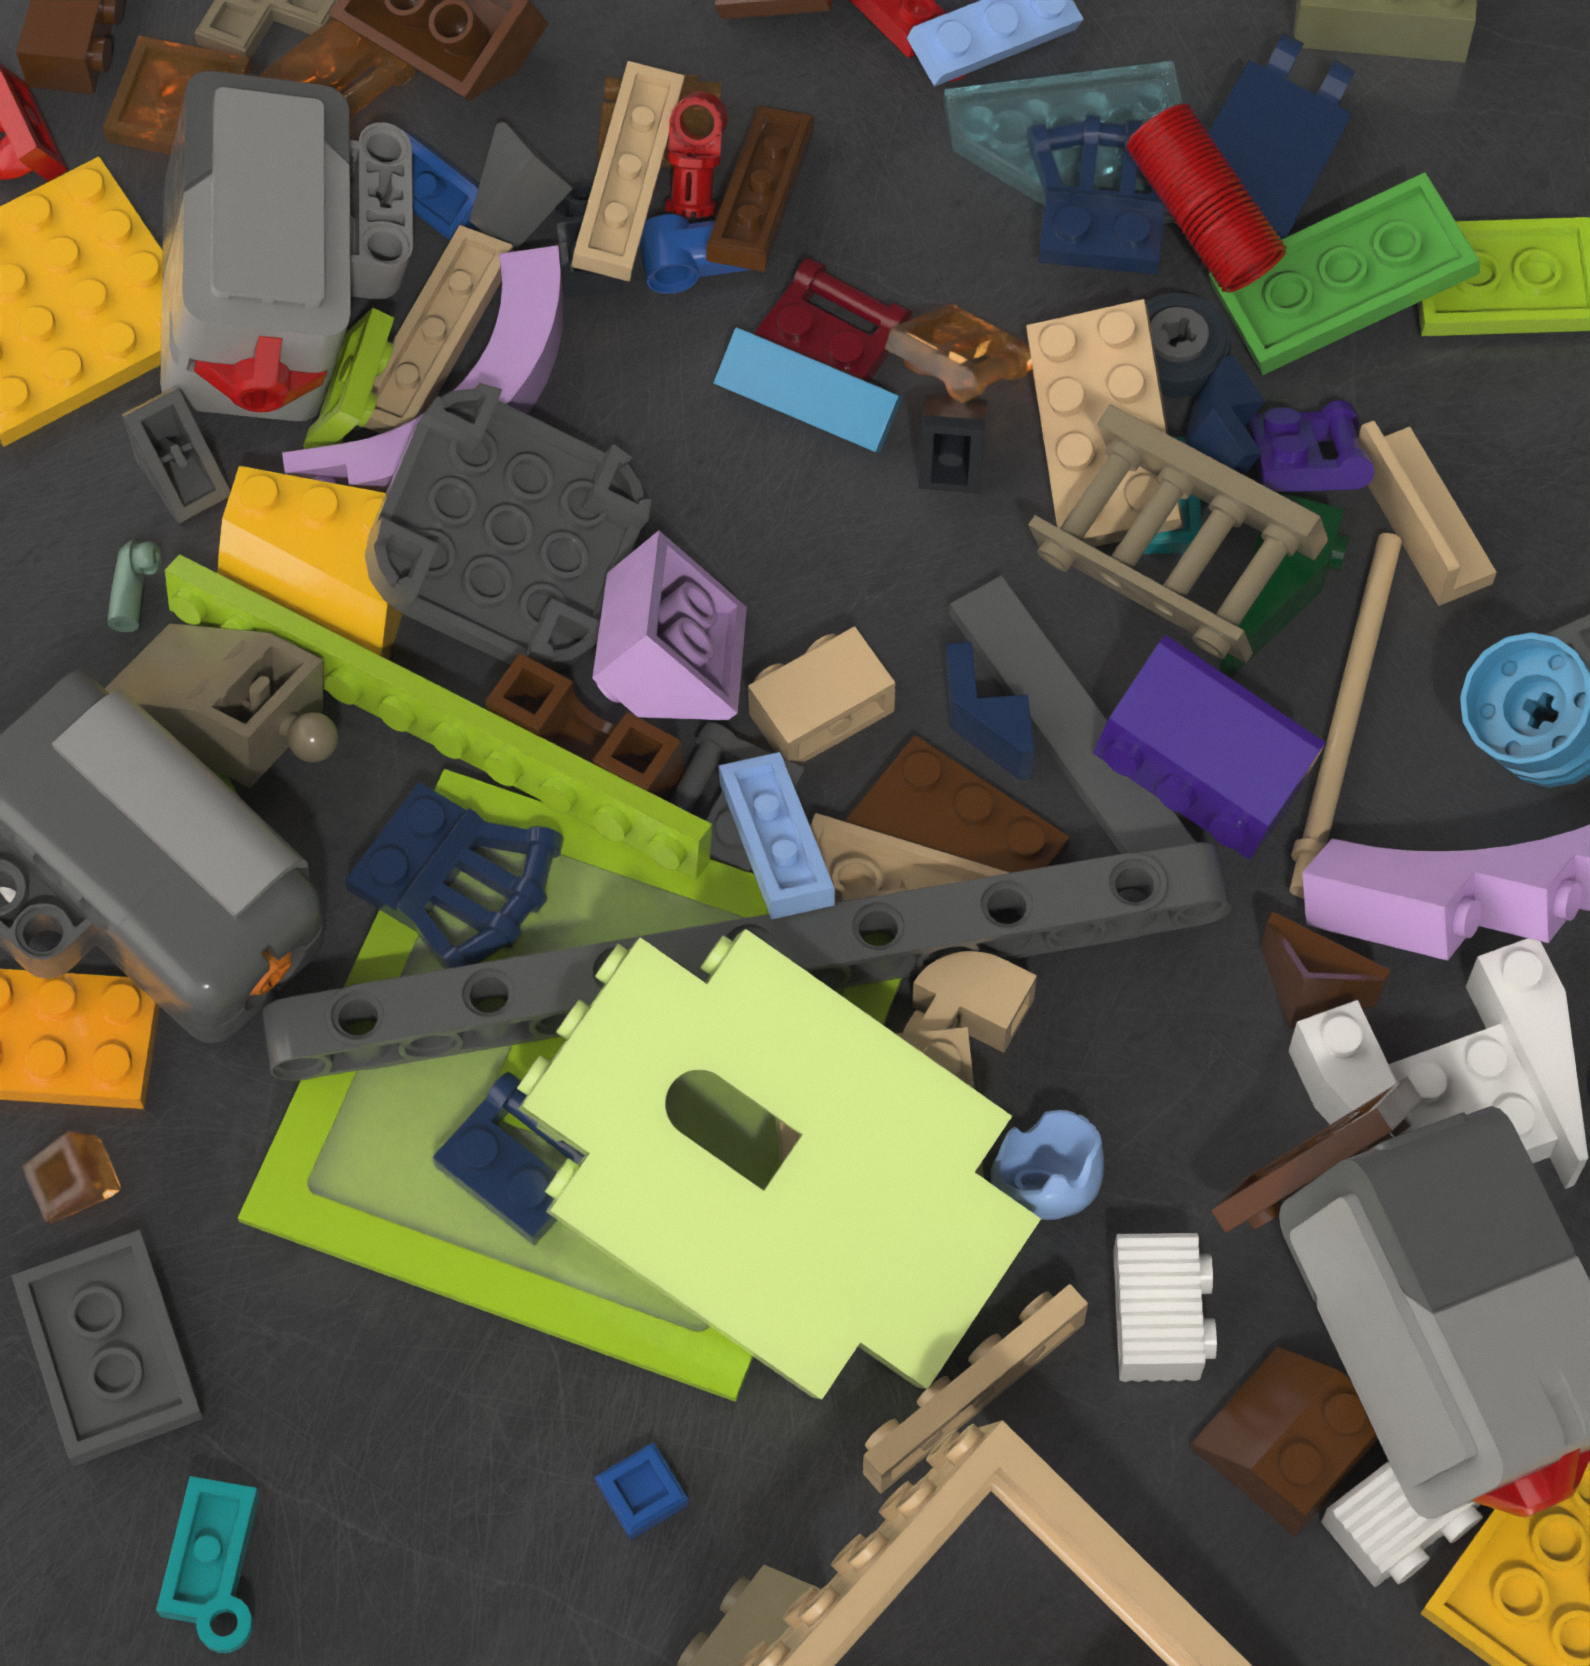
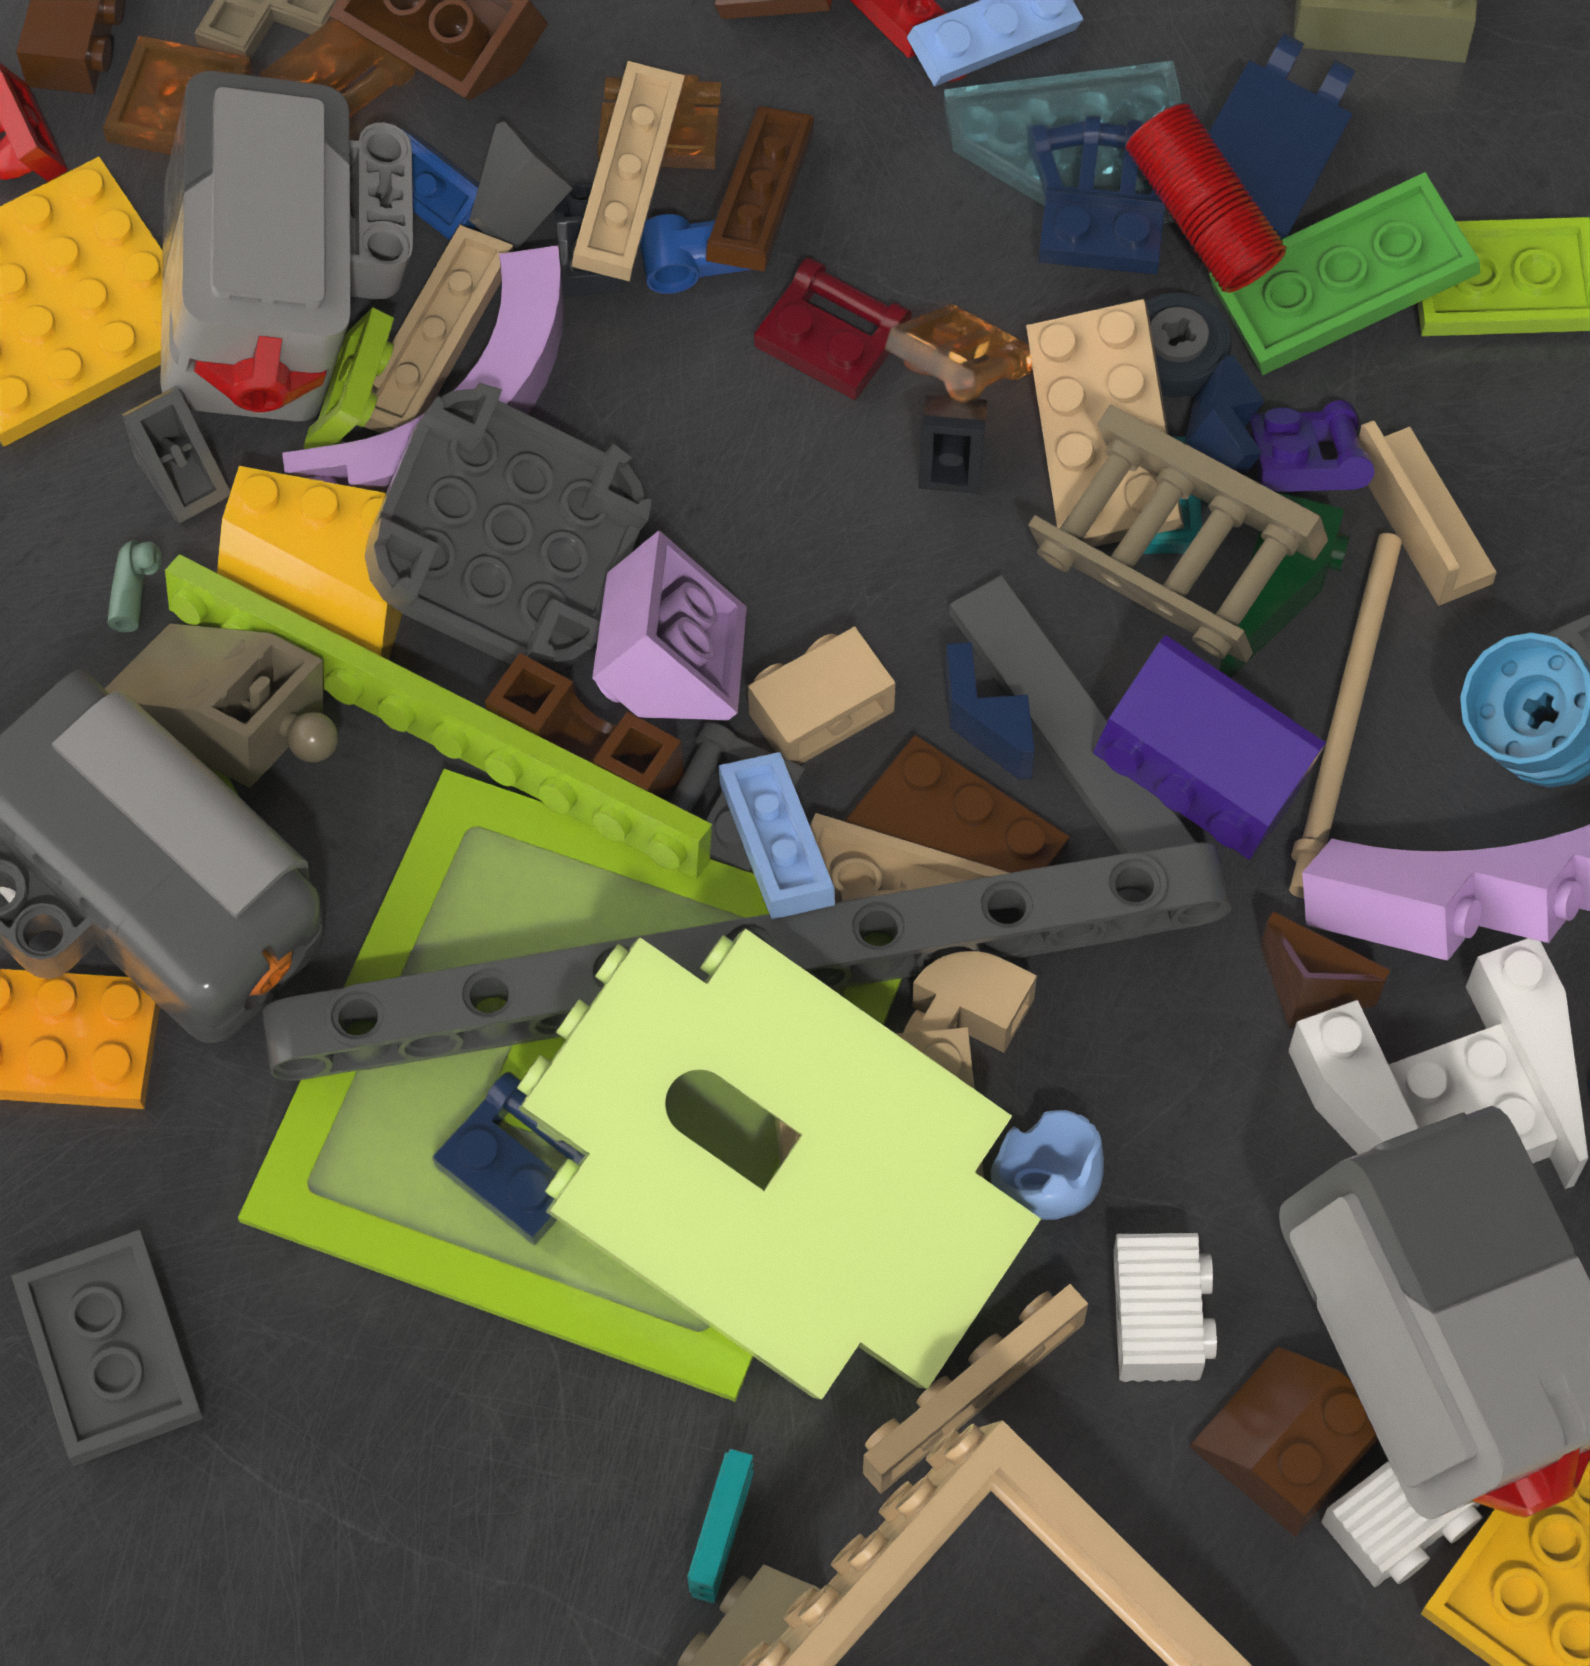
clear orange slope [22,1131,121,1223] -> none
teal hinge [156,1476,260,1653] -> none
dark blue plate [345,782,564,969] -> none
blue tile [595,1442,689,1540] -> none
red connector [665,91,728,218] -> none
dark azure tile [713,327,903,453] -> none
reddish brown plate [1211,1077,1422,1233] -> none
none -> teal tile [687,1449,754,1604]

